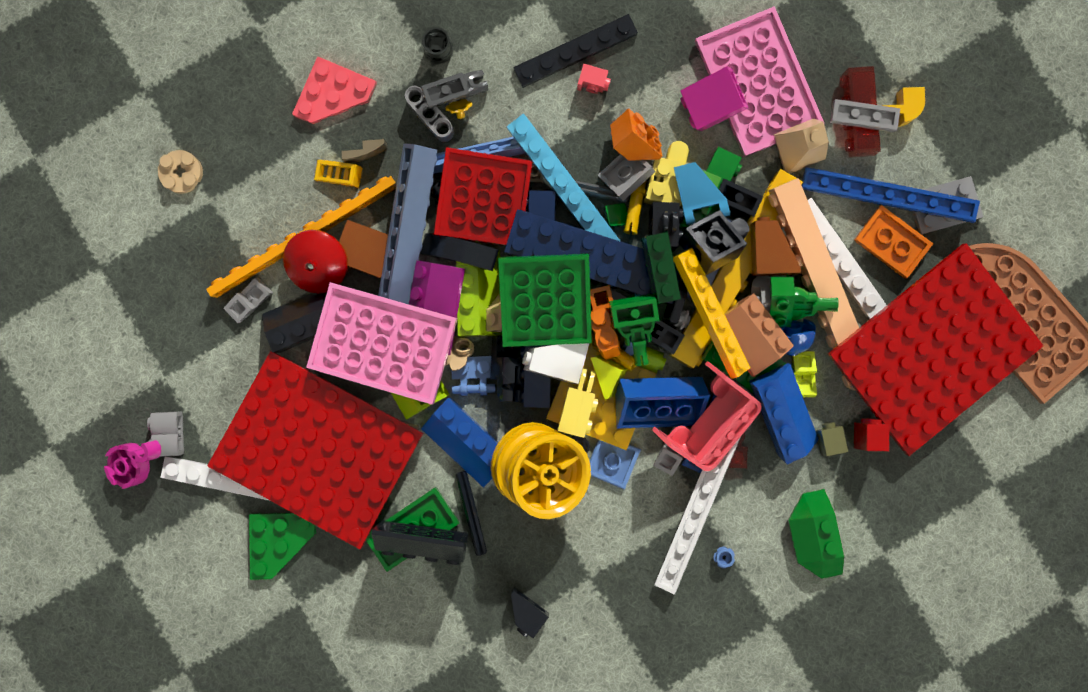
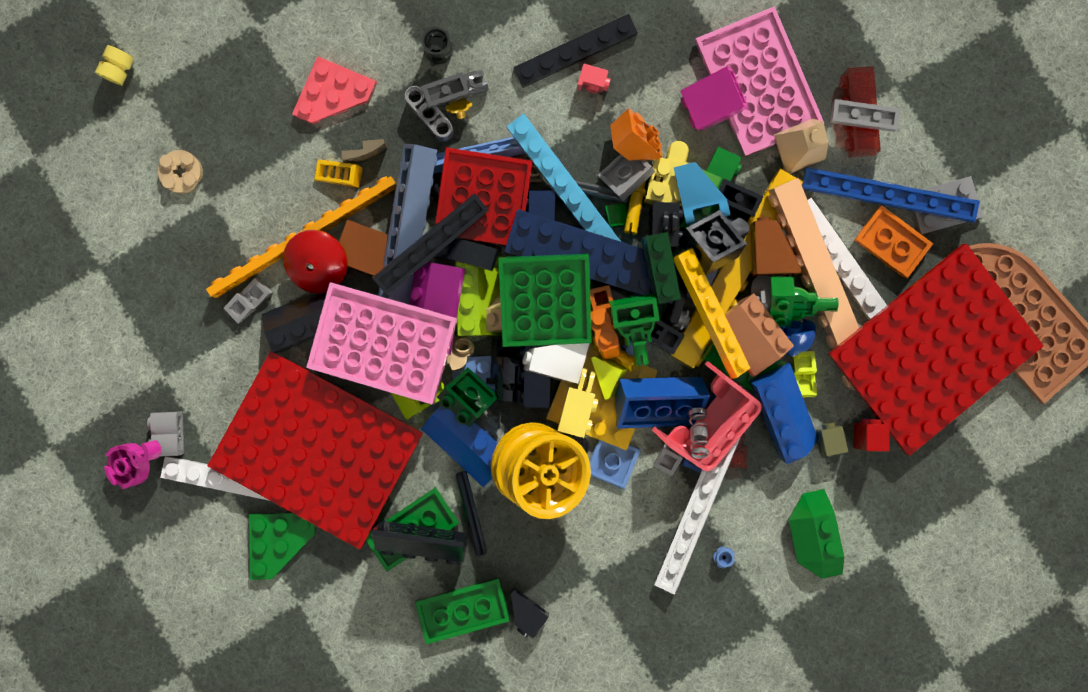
lime brick [639,346,666,373] -> none
yellow brick [882,87,925,127] -> none
none -> light yellow wheel [95,45,134,86]
none -> black plate [372,193,489,295]
none -> green plate [415,577,511,645]
none -> dark green plate [437,367,499,427]
none -> light grey piece [689,408,709,459]

